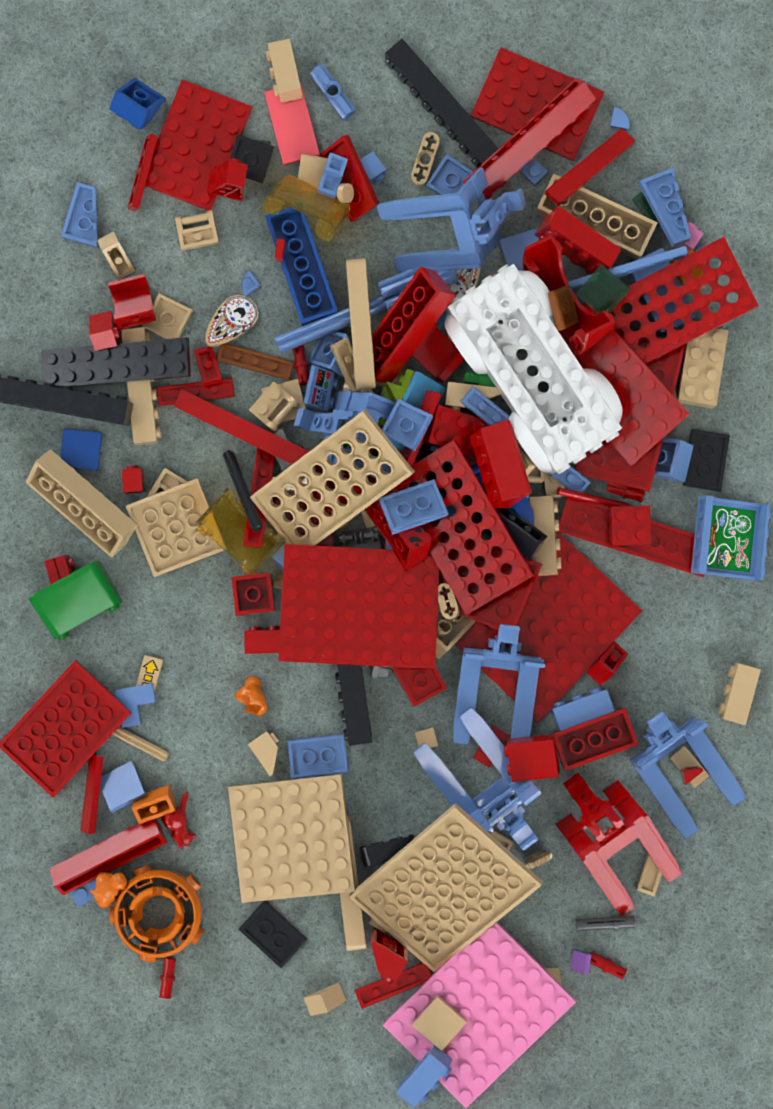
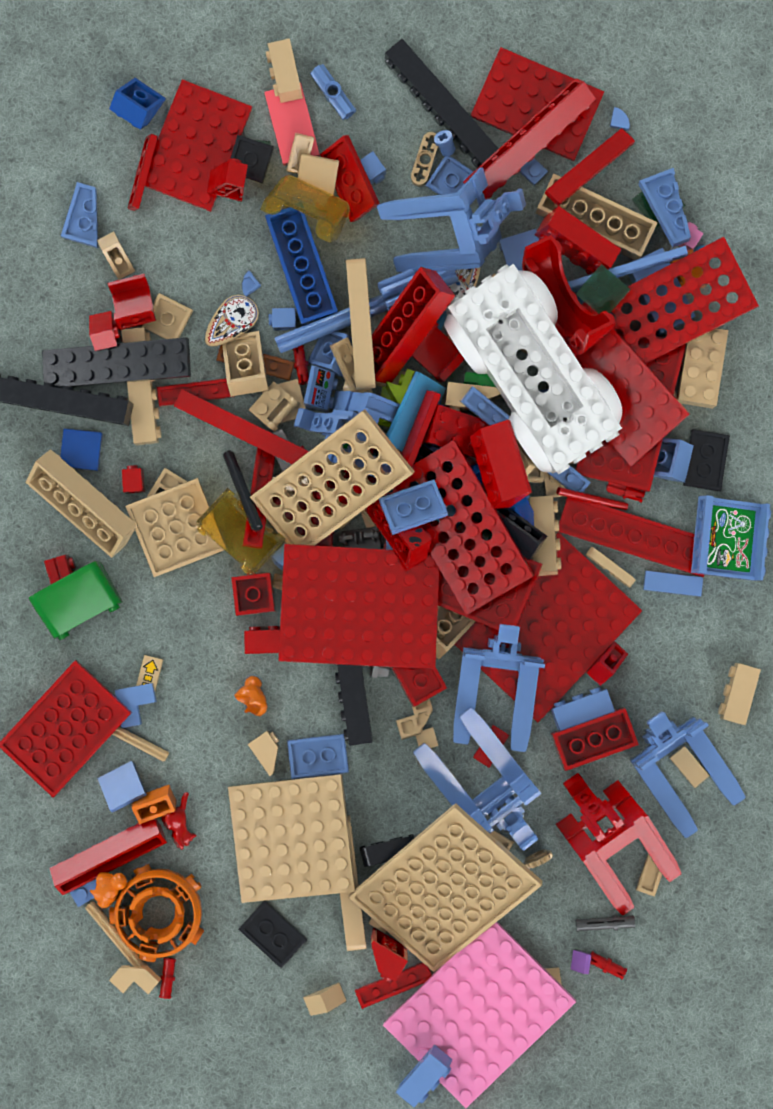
red tile [80,754,104,834] -> none
tan plate [175,210,219,251] -> none
red plate [194,346,222,386] -> none
red tile [274,239,286,263] -> none
medium blue slope [317,153,348,199] -> none
tan tile [337,183,354,203] -> none
medium blue tile [382,399,433,451] -> none
tan tile [412,995,467,1051] -> none
tan beam [438,583,460,620] -> none
red brick [504,734,560,782] -> none
dark orange tile [548,285,579,331] -> none
red brick [608,506,651,547] -> none
red slope [680,766,703,785] -> none
none -> tan axle [85,901,147,967]
none -> tan tile [109,965,162,994]
none -> tan slope [222,331,269,397]
none -> medium blue brick [269,308,296,331]
none -> tan tile [286,133,314,174]
none -> tan tile [396,699,433,740]
none -> medium blue bush [434,130,456,156]
none -> tan beam [585,547,636,588]
none -> medium blue tile [643,571,703,597]

